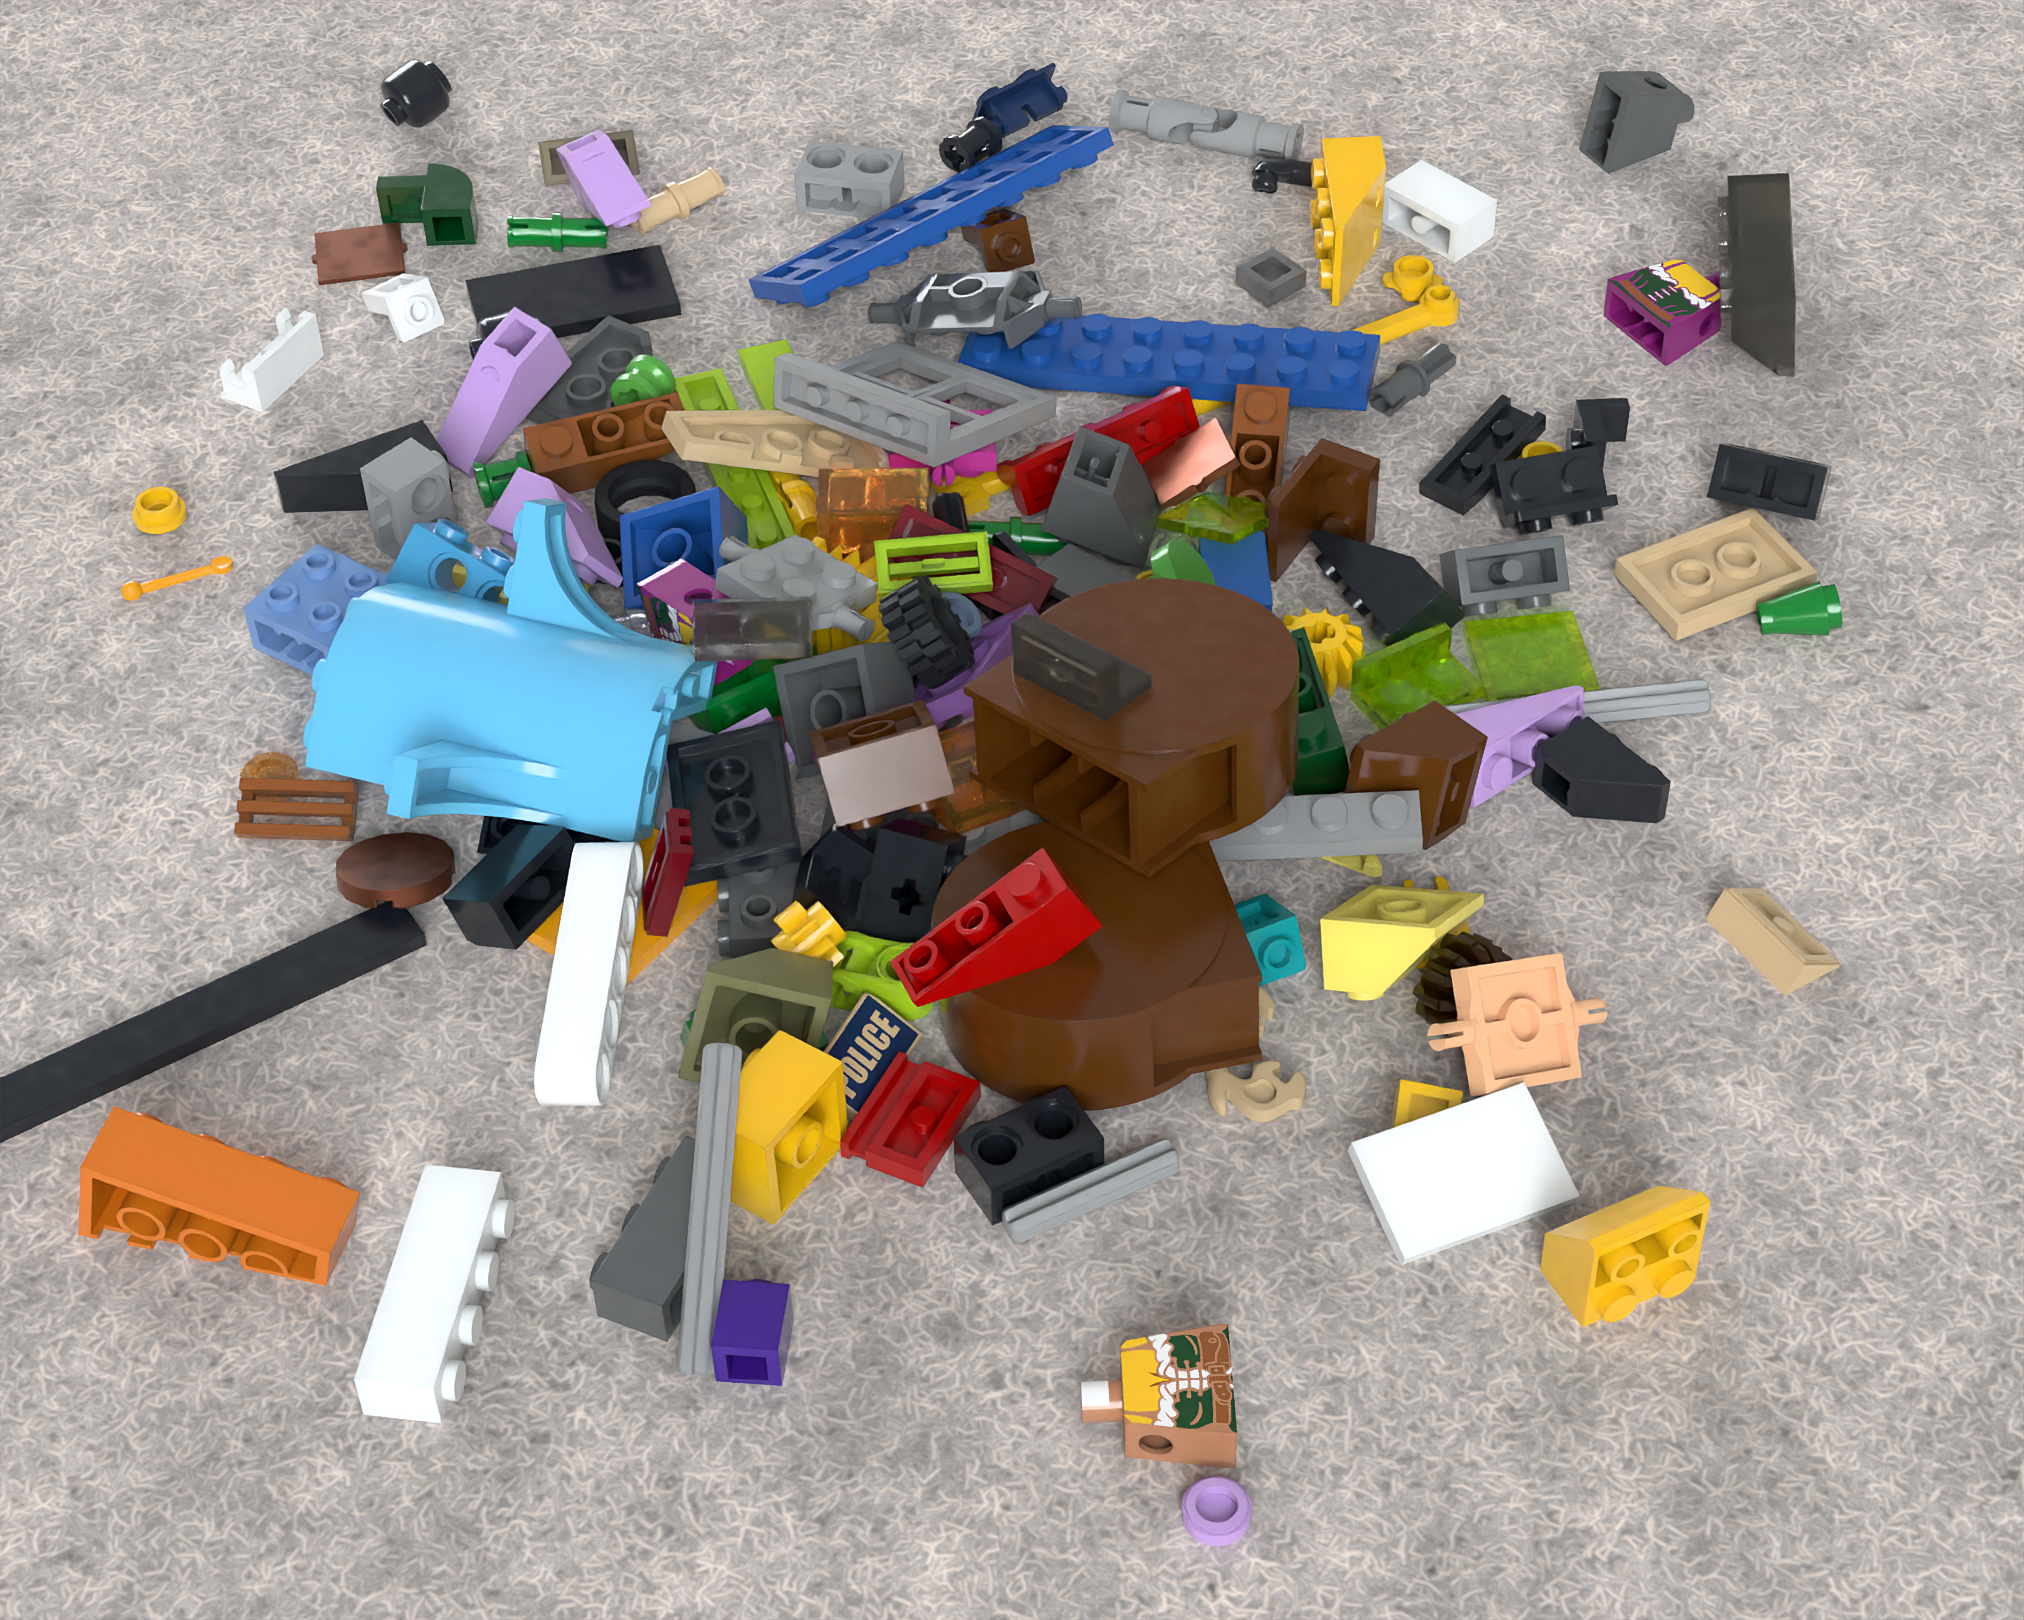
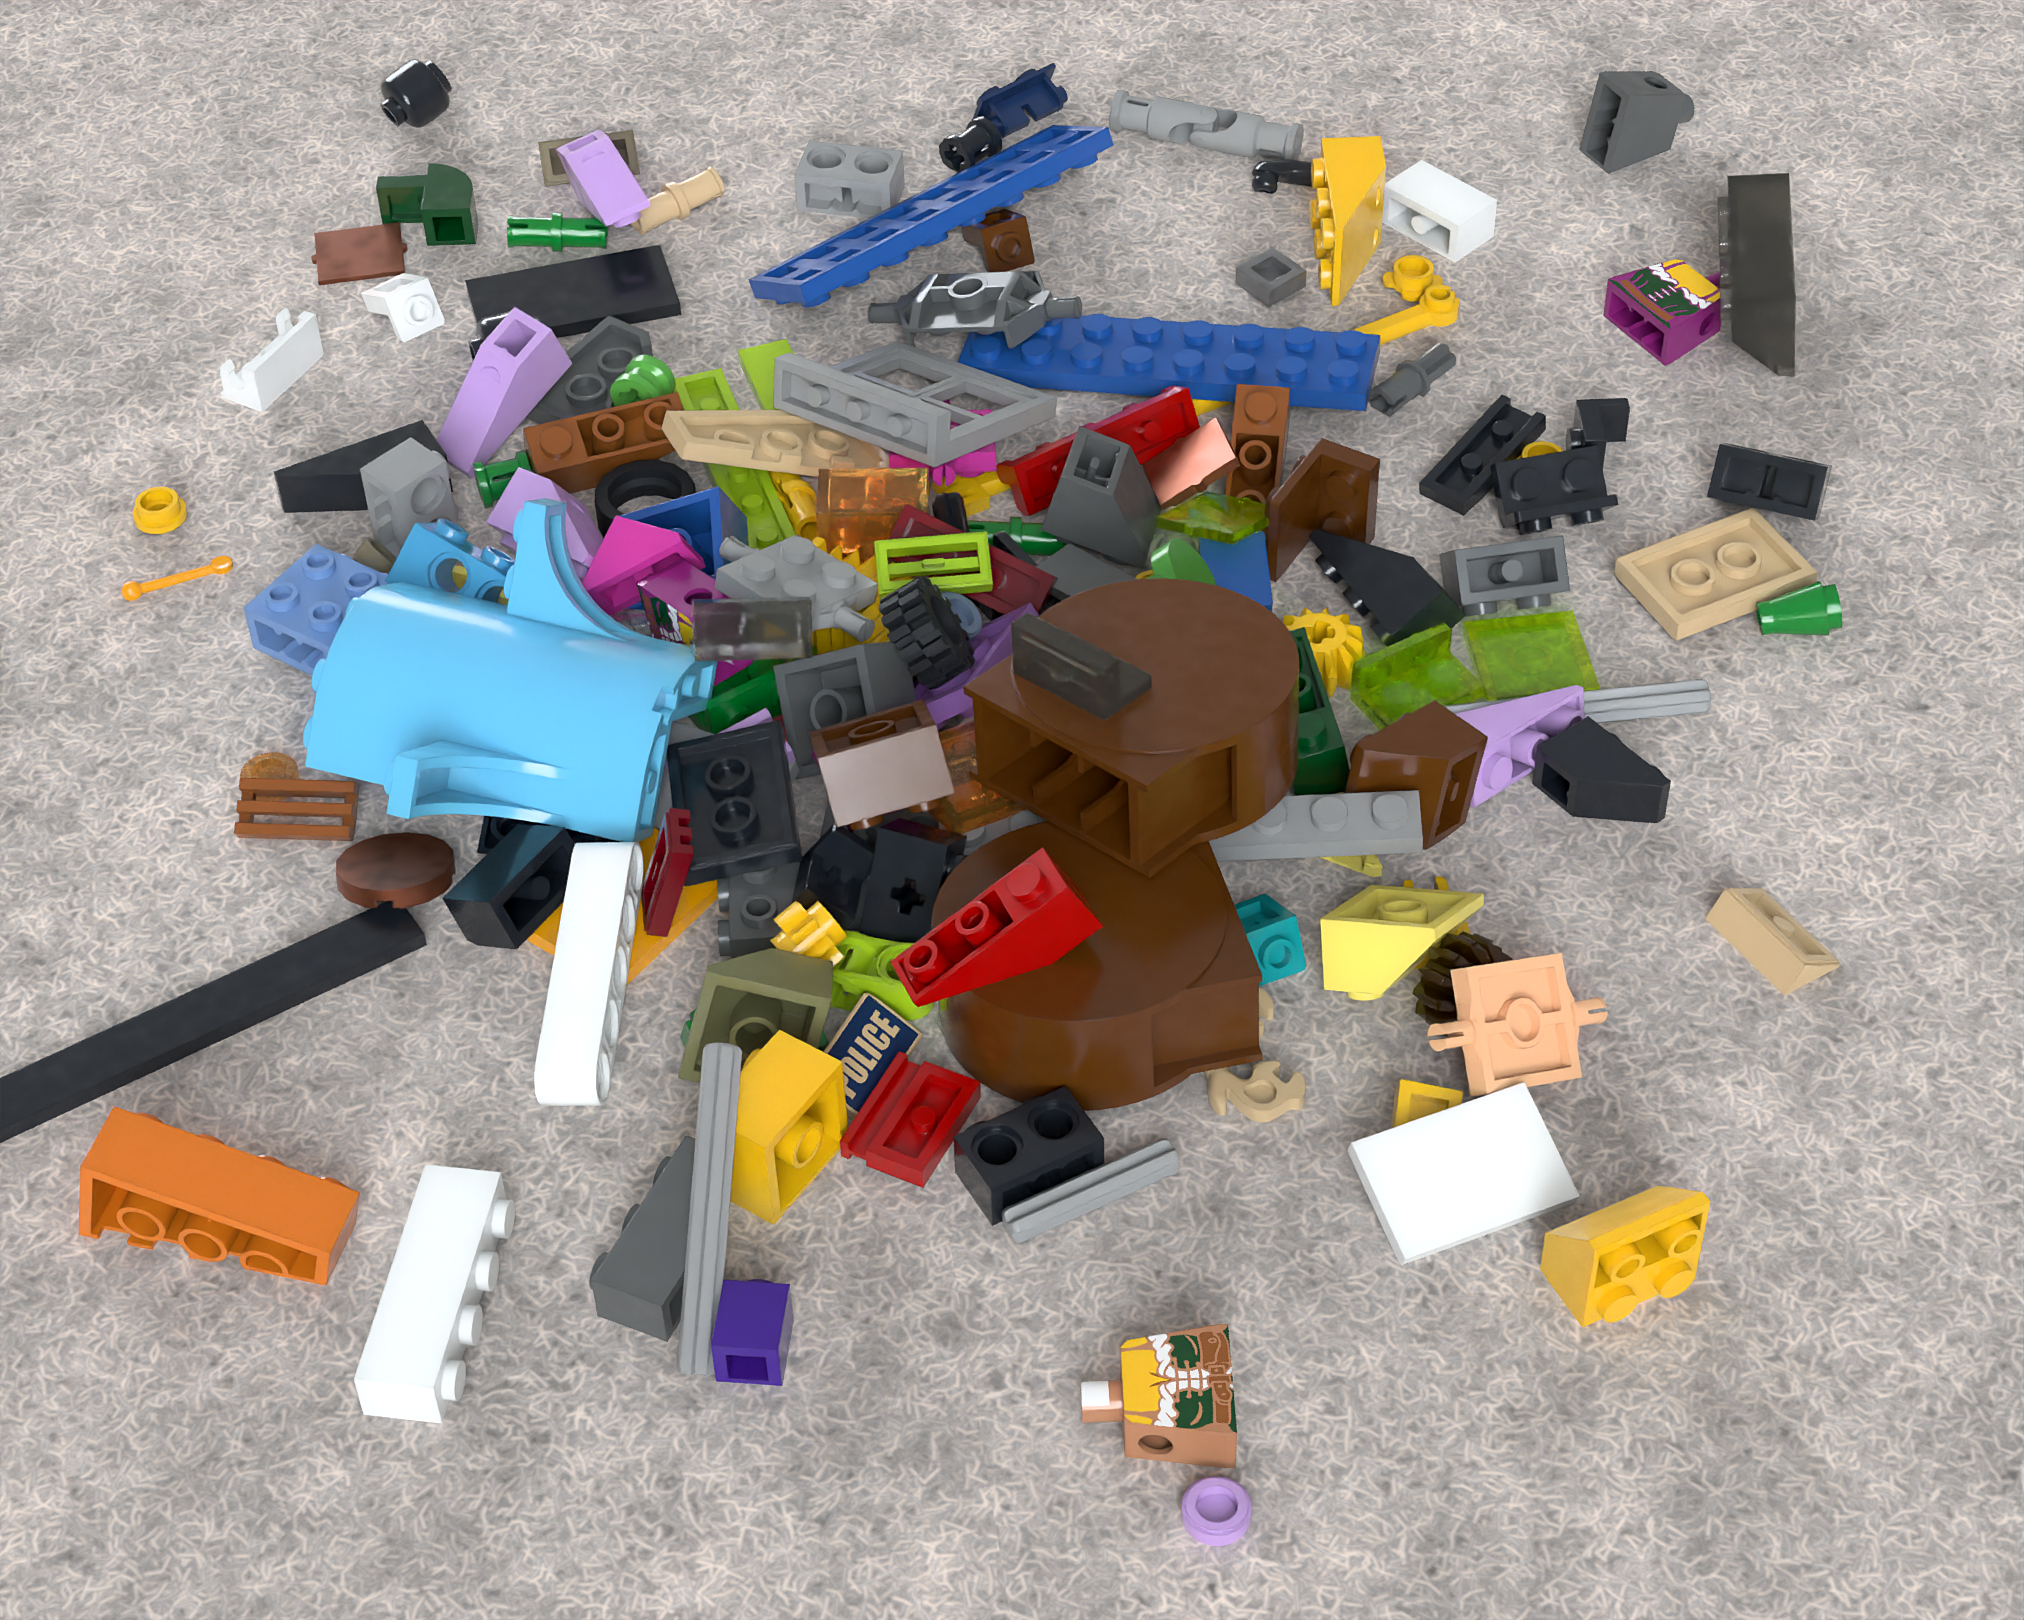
none -> dark tan hinge [353,537,396,574]
none -> dark pink slope [582,516,706,617]

